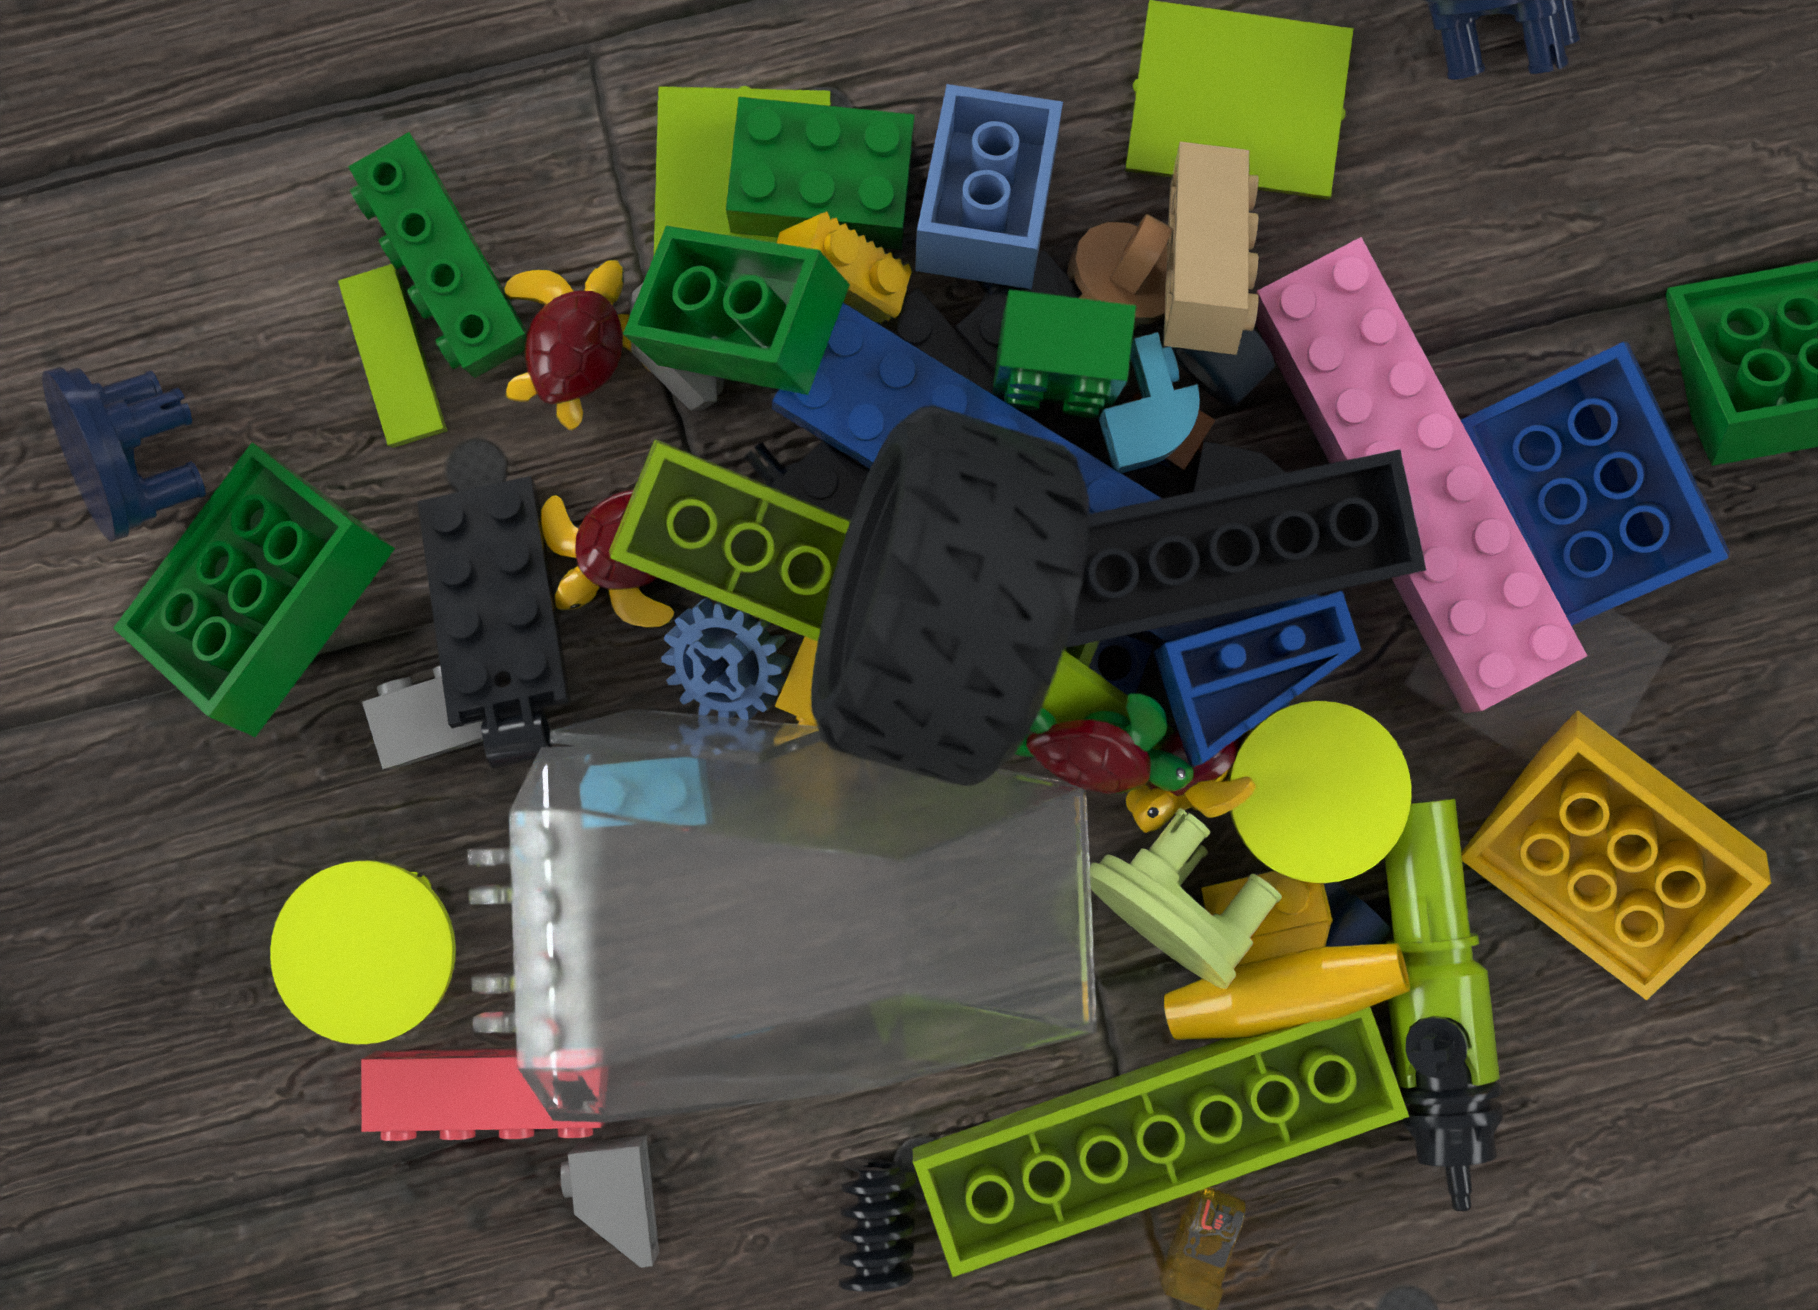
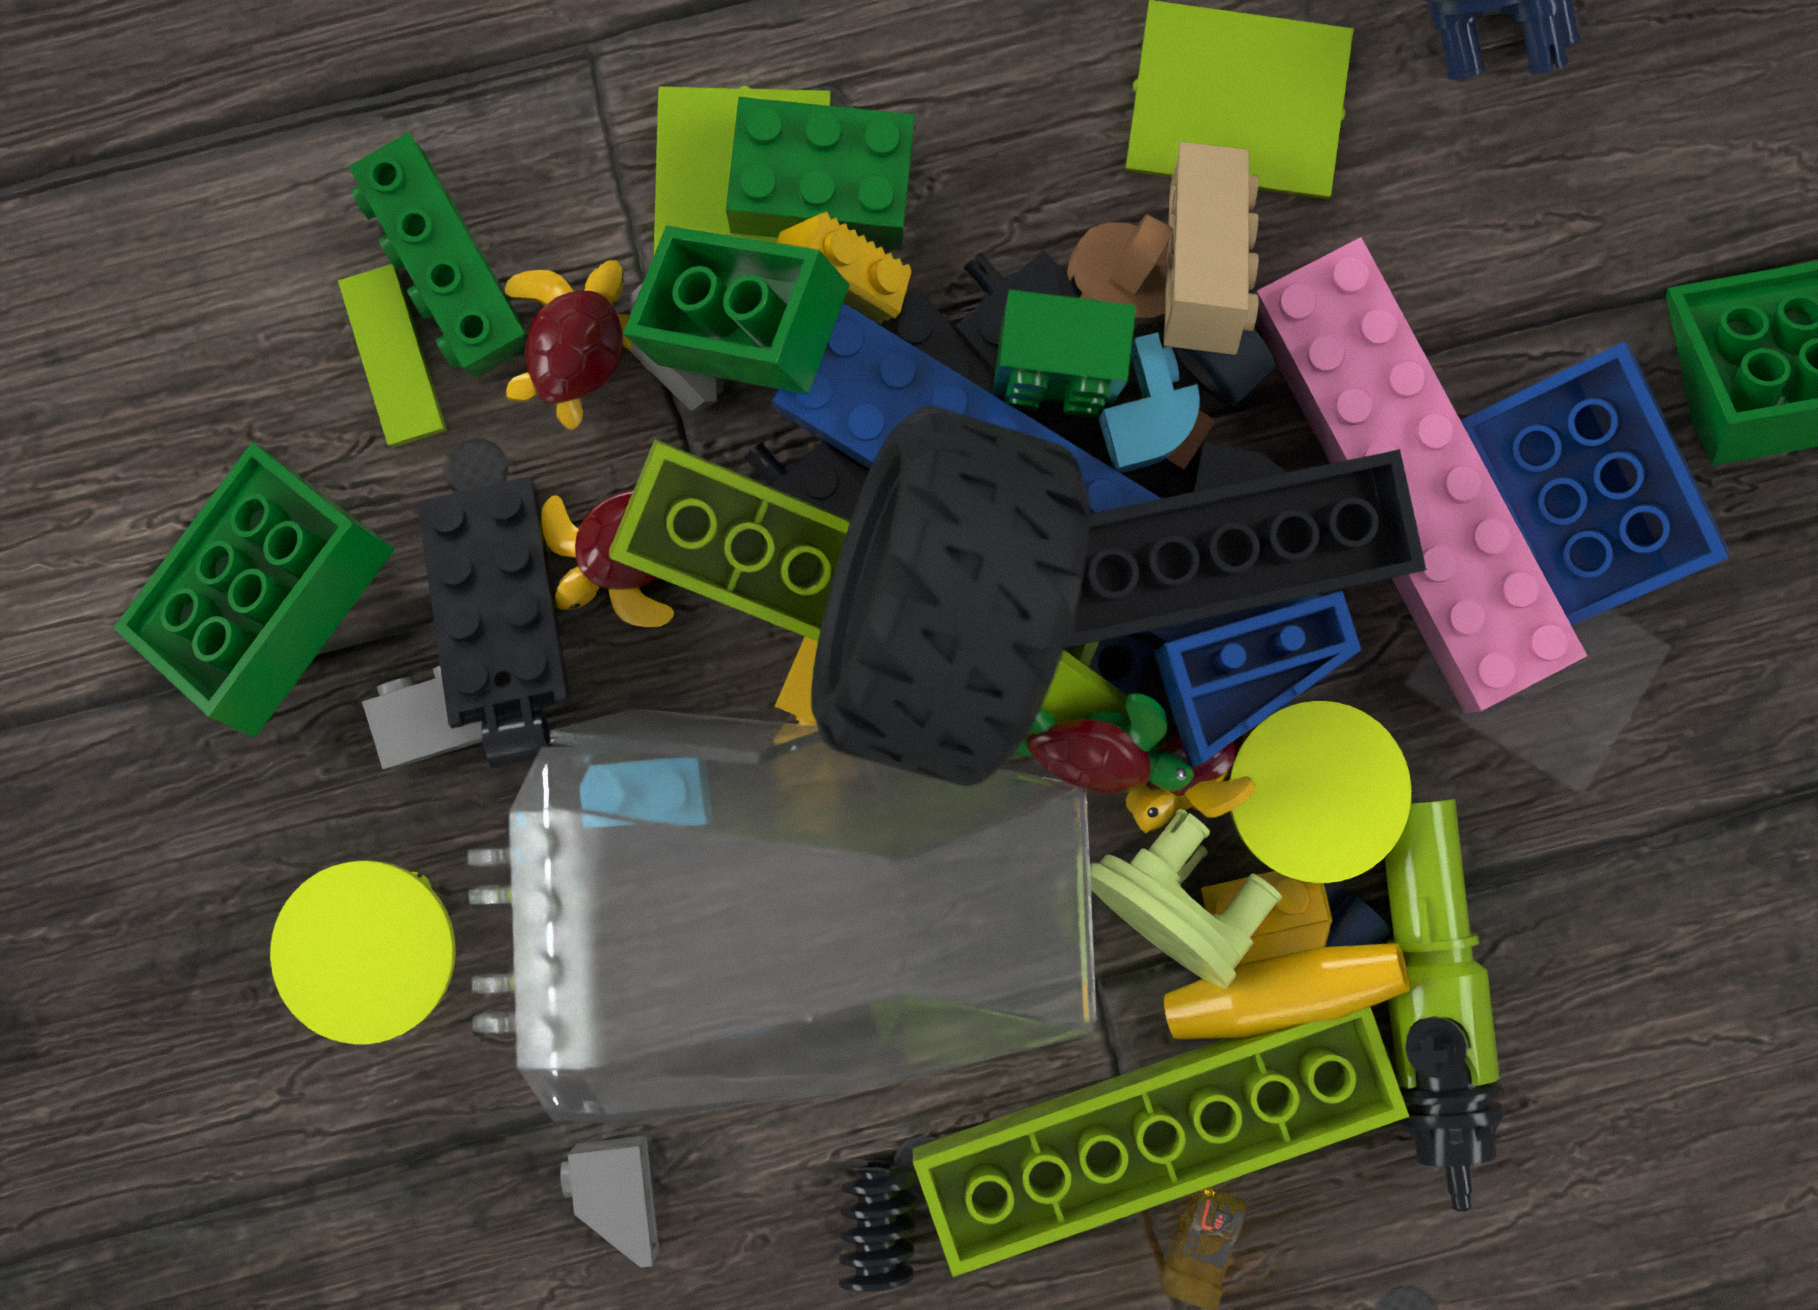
dark blue piece [42,367,206,542] -> none
coral brick [361,1047,609,1141] -> none
medium blue gear [661,597,791,724] -> none
medium blue brick [915,84,1063,289] -> none
yellow slope [1461,710,1771,1000] -> none

